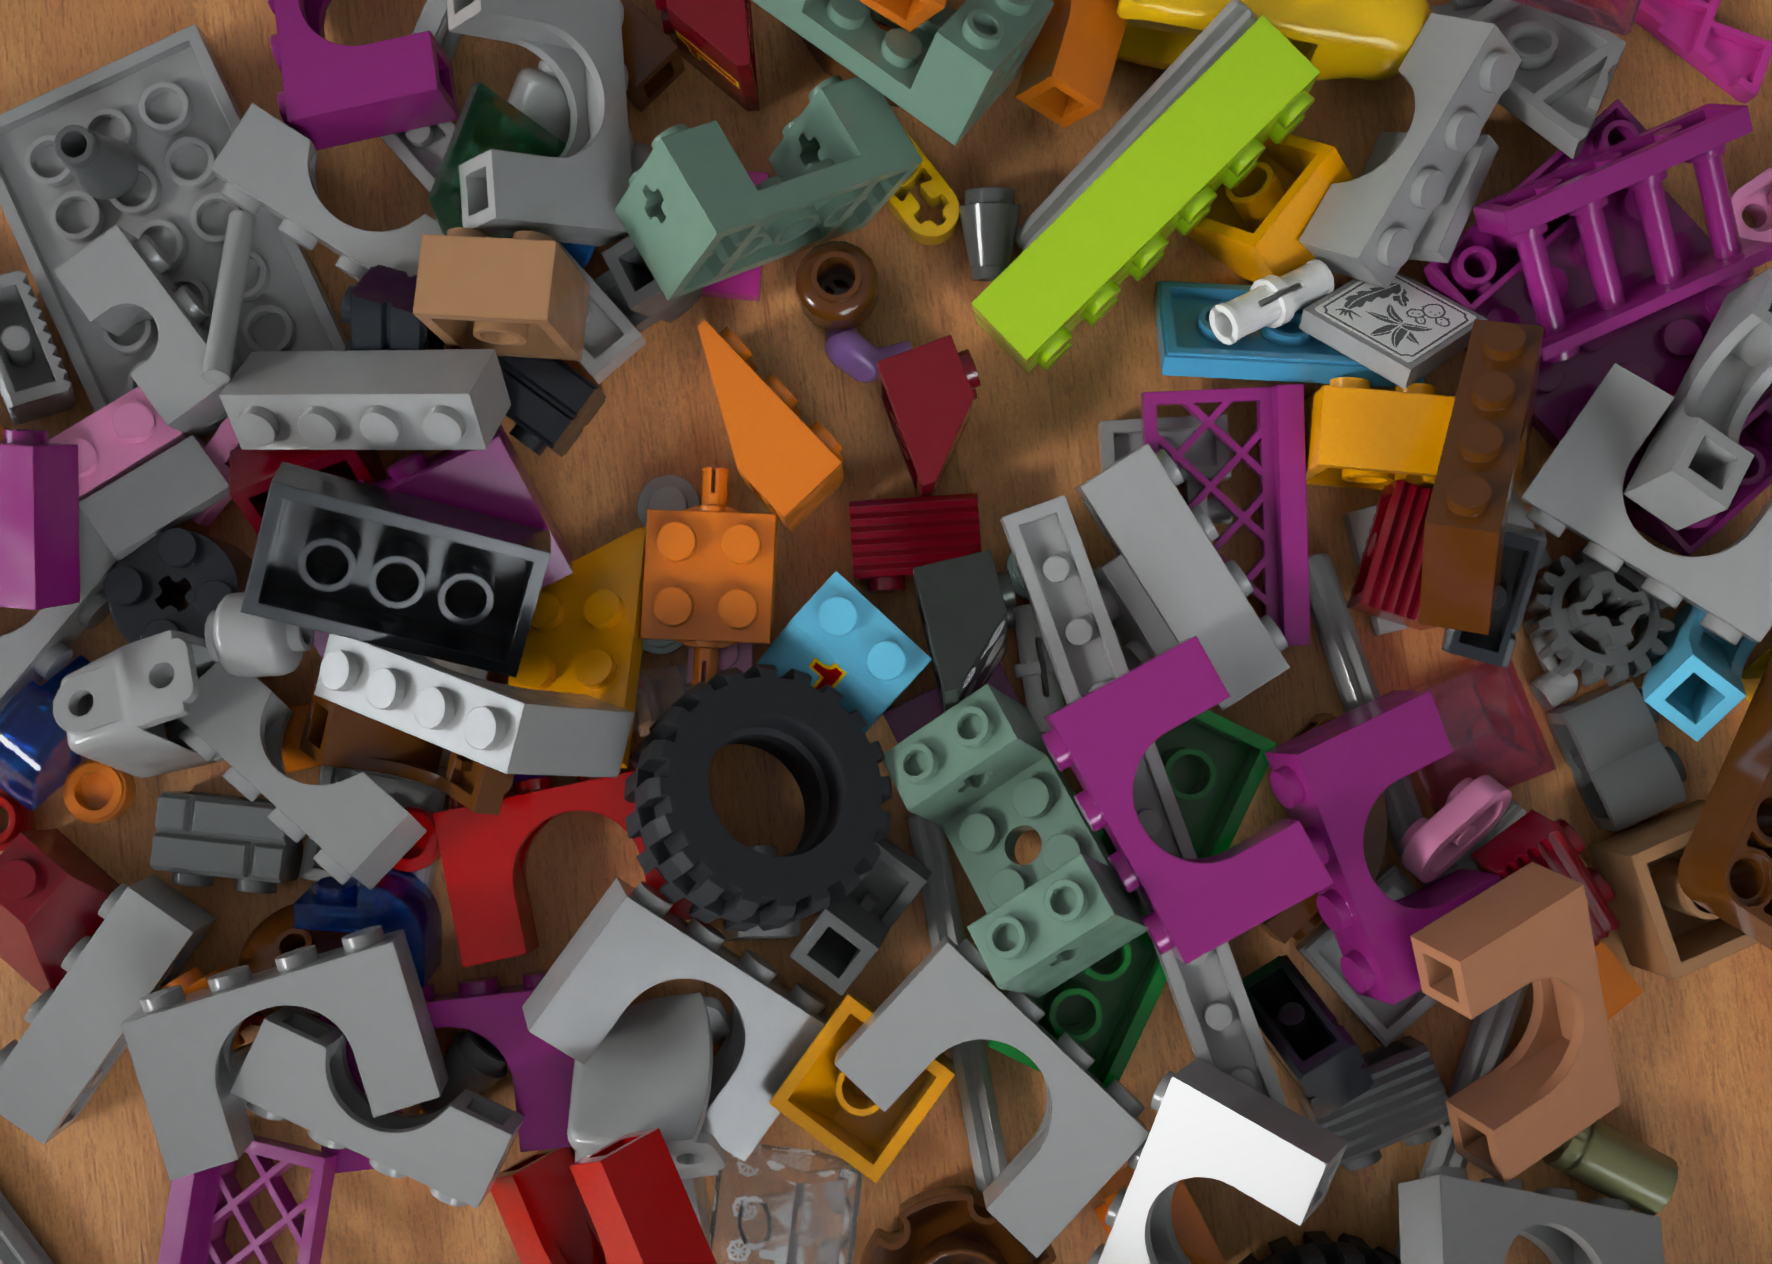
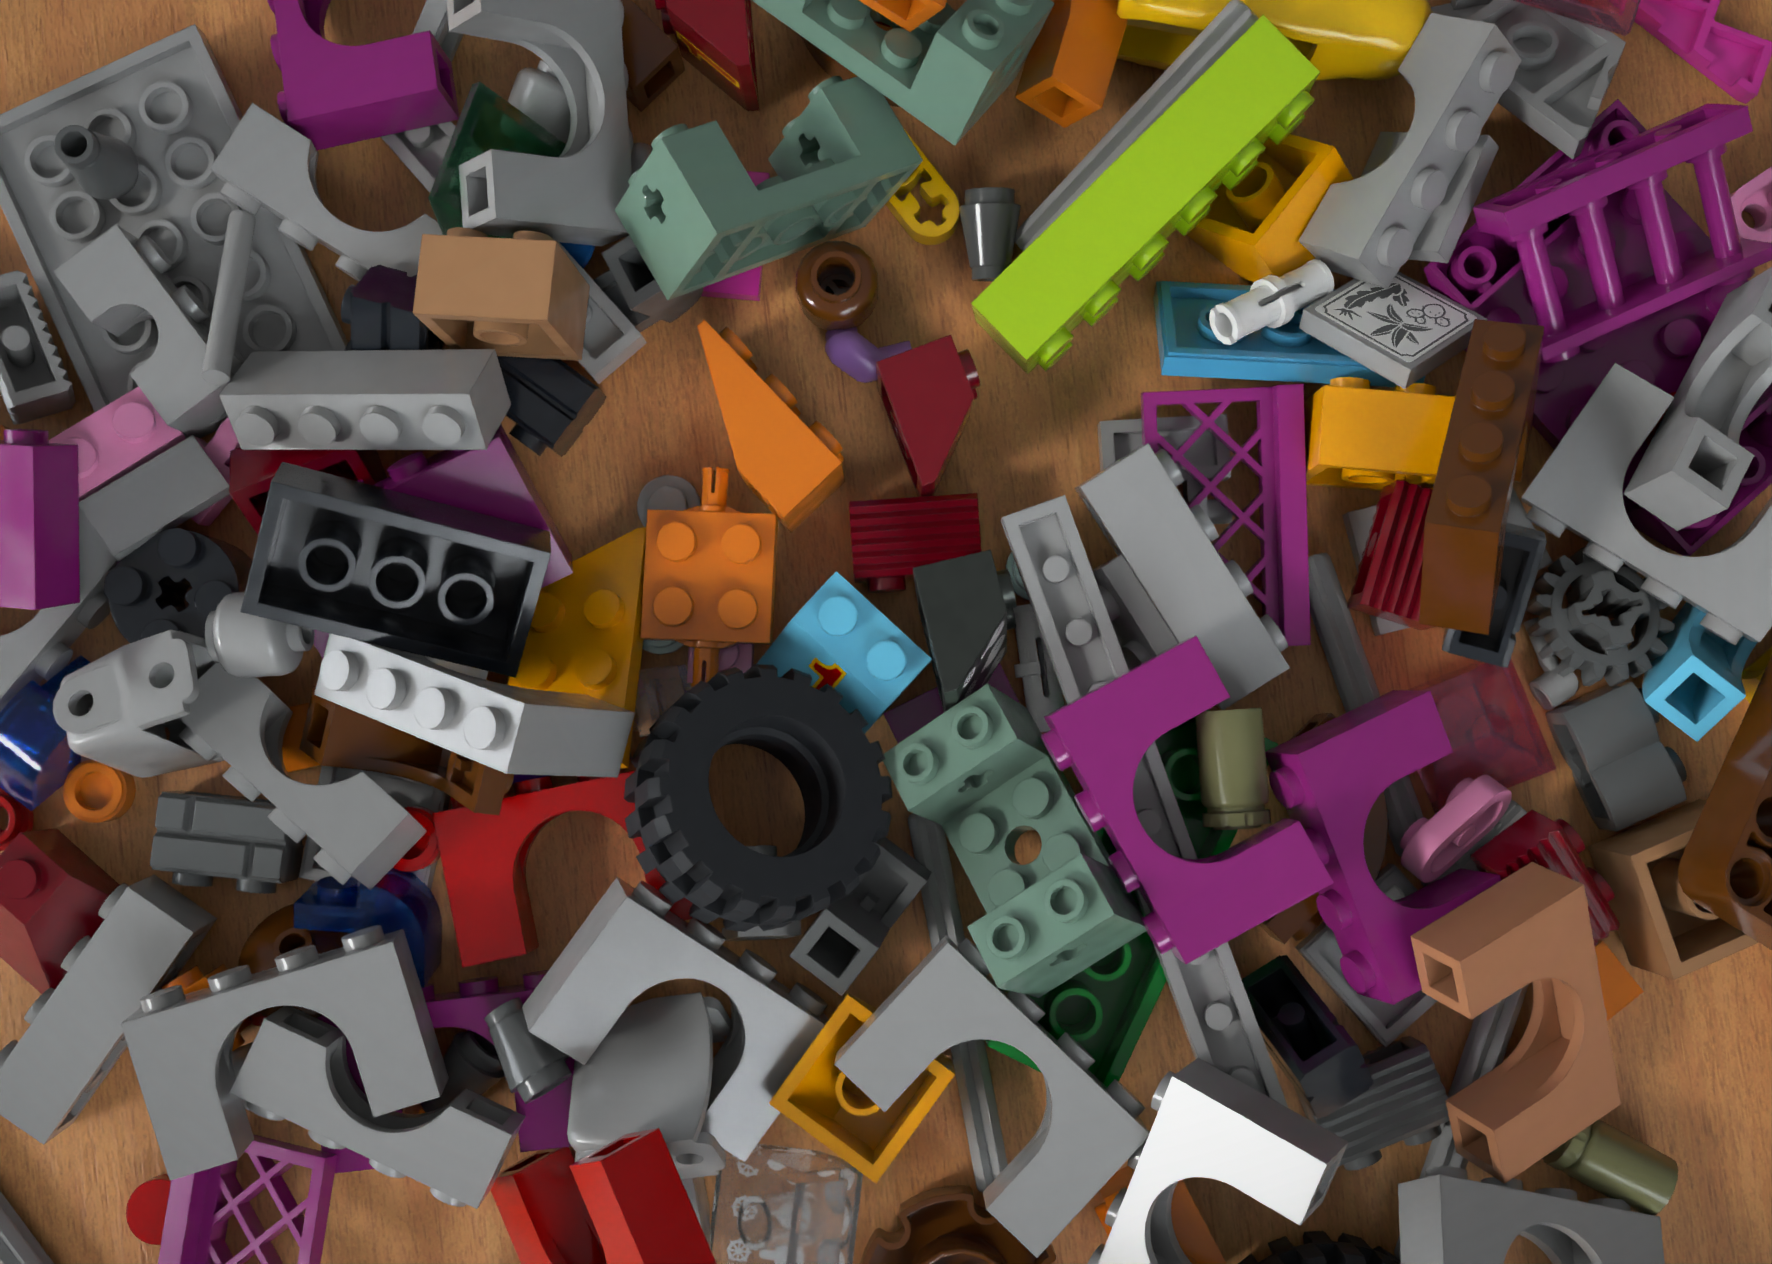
none -> red tile [126,1174,171,1245]
none -> dark grey cone [484,997,572,1104]
none -> olive piece [1195,708,1271,830]

